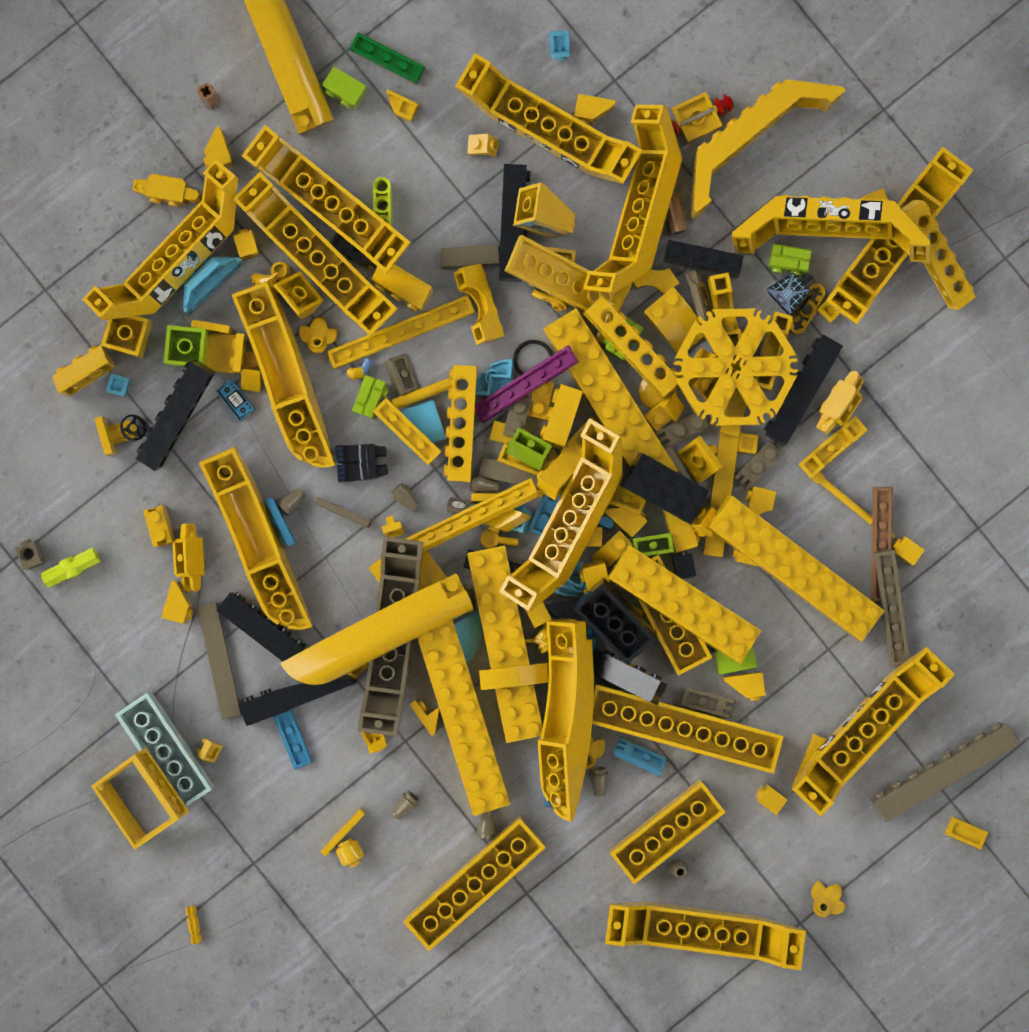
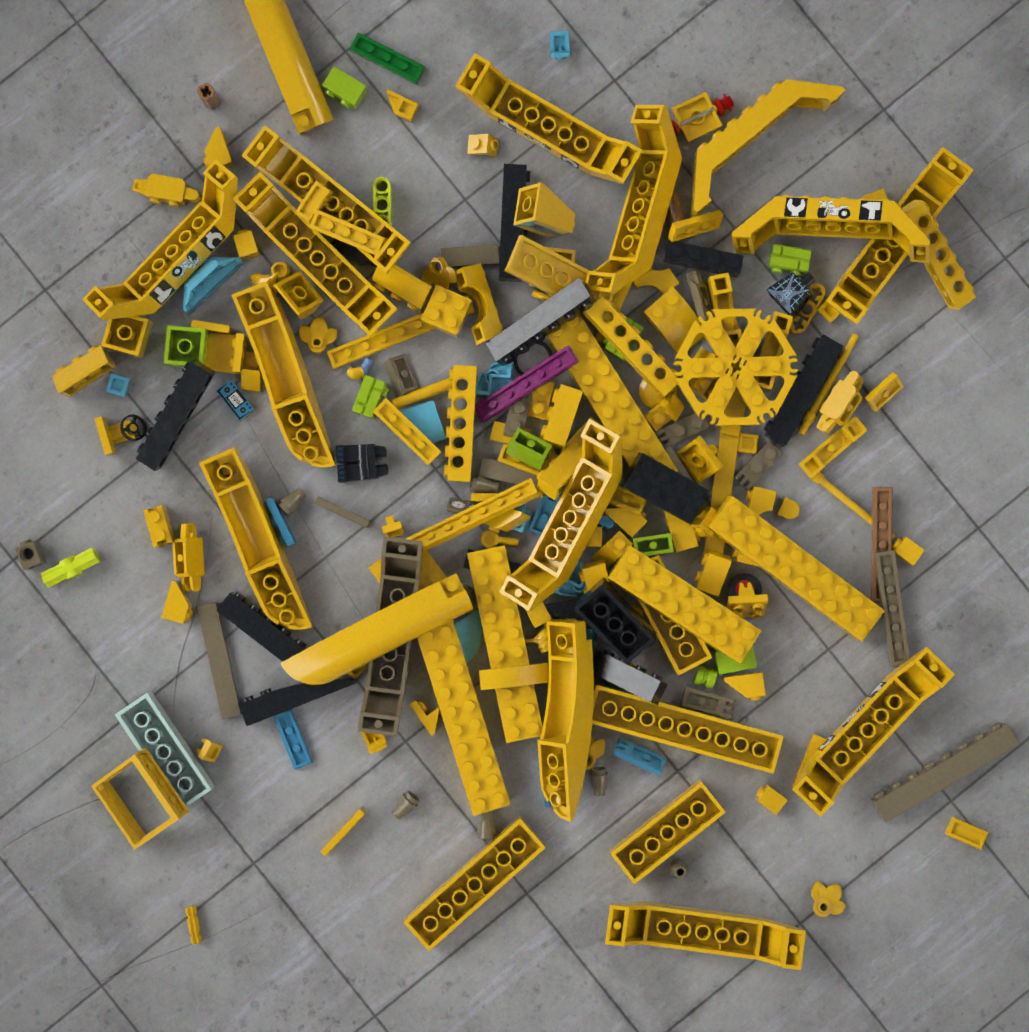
yellow head [336,838,364,868] -> none
dark tan cone [391,483,419,511] -> none
yellow slope [574,94,616,125] -> none
black brick [671,550,697,579] -> none
none -> yellow tile [295,180,333,224]
none -> yellow plate [309,209,387,256]
none -> yellow brick [421,284,472,338]
none -> yellow plate [422,256,457,289]
none -> brick [486,277,597,366]
none -> yellow plate [668,209,724,242]
none -> lime wheel [693,665,718,689]
none -> yellow brick [694,549,732,596]
none -> yellow plate [726,573,768,619]
none -> yellow tile [776,497,799,520]
none -> yellow bar [797,333,859,436]
none -> yellow plate [865,372,904,412]

